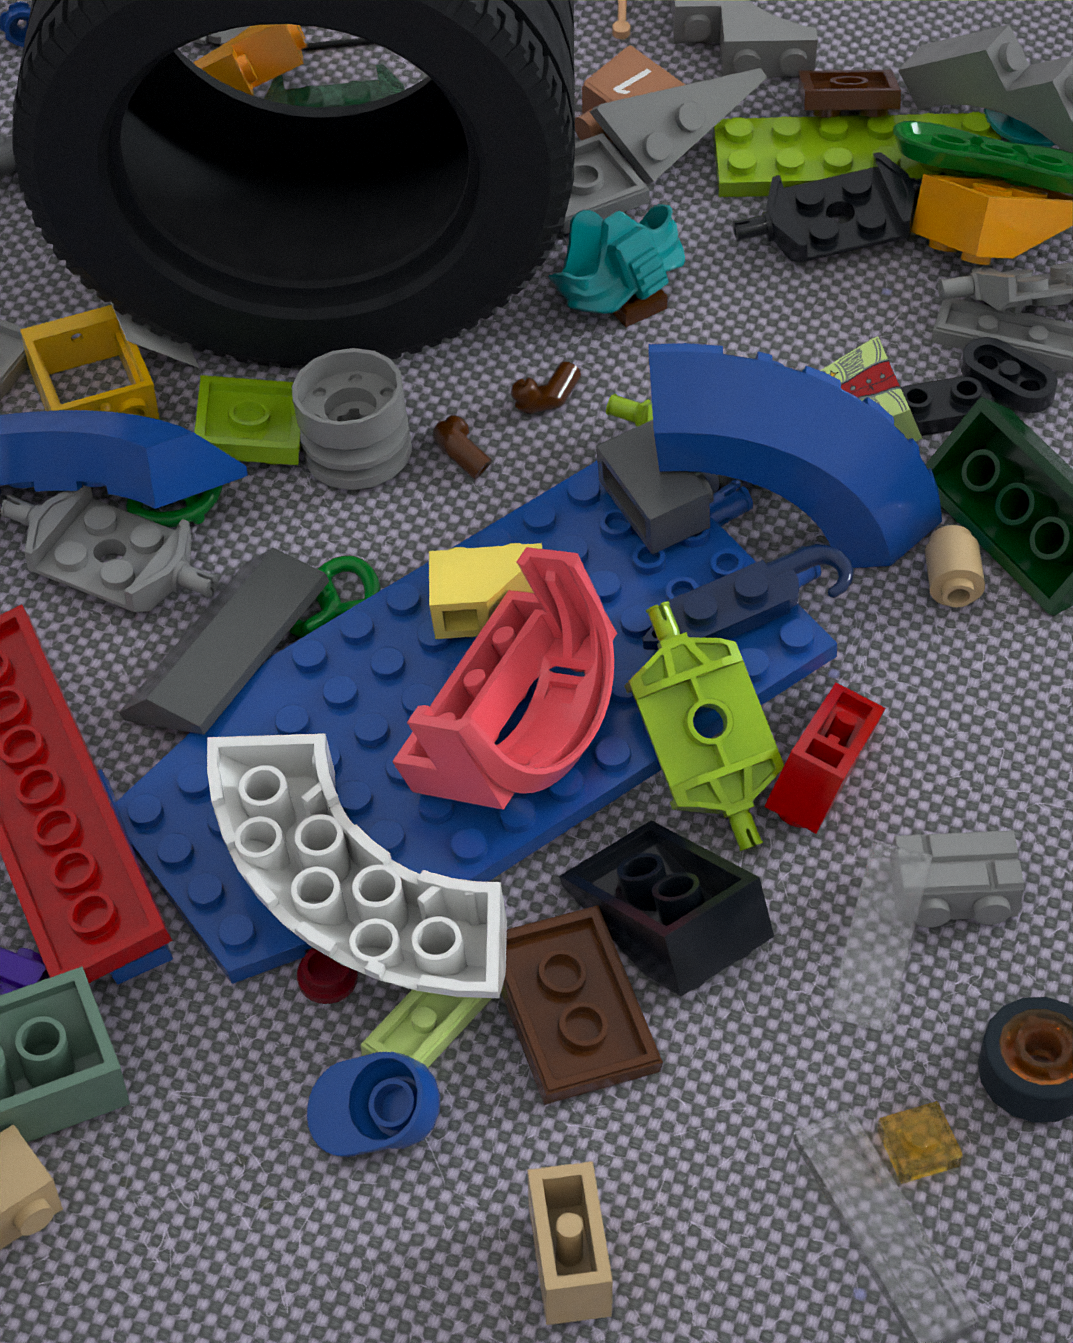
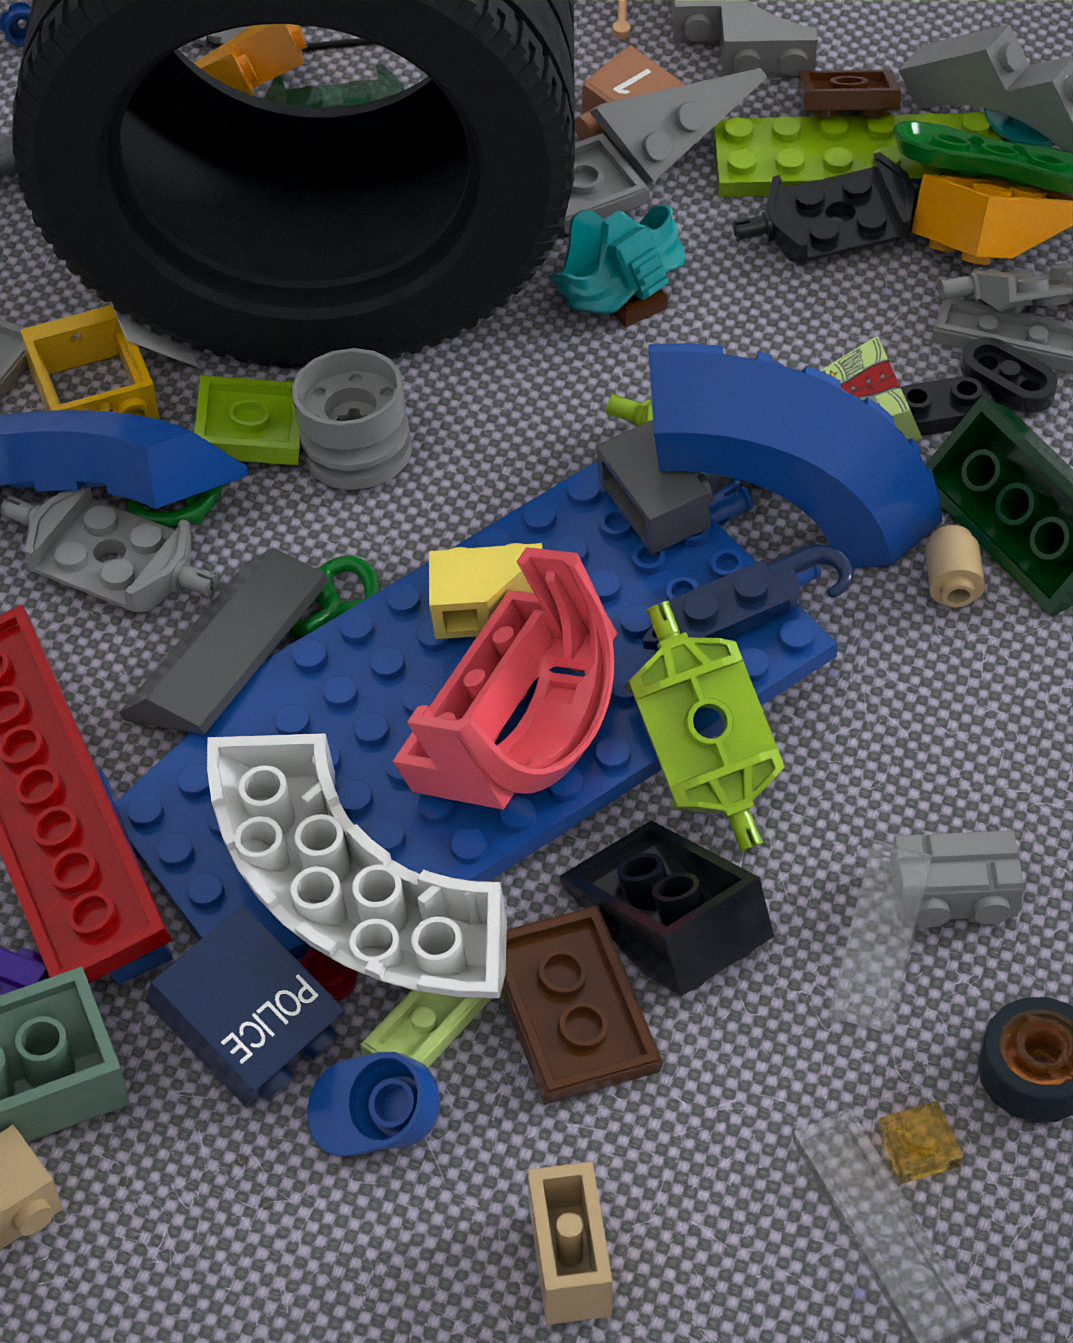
reddish brown arm [433,415,492,479] -> none
reddish brown arm [511,362,581,414] -> none
red slope [764,682,886,834] -> none
none -> dark blue brick [145,904,345,1109]

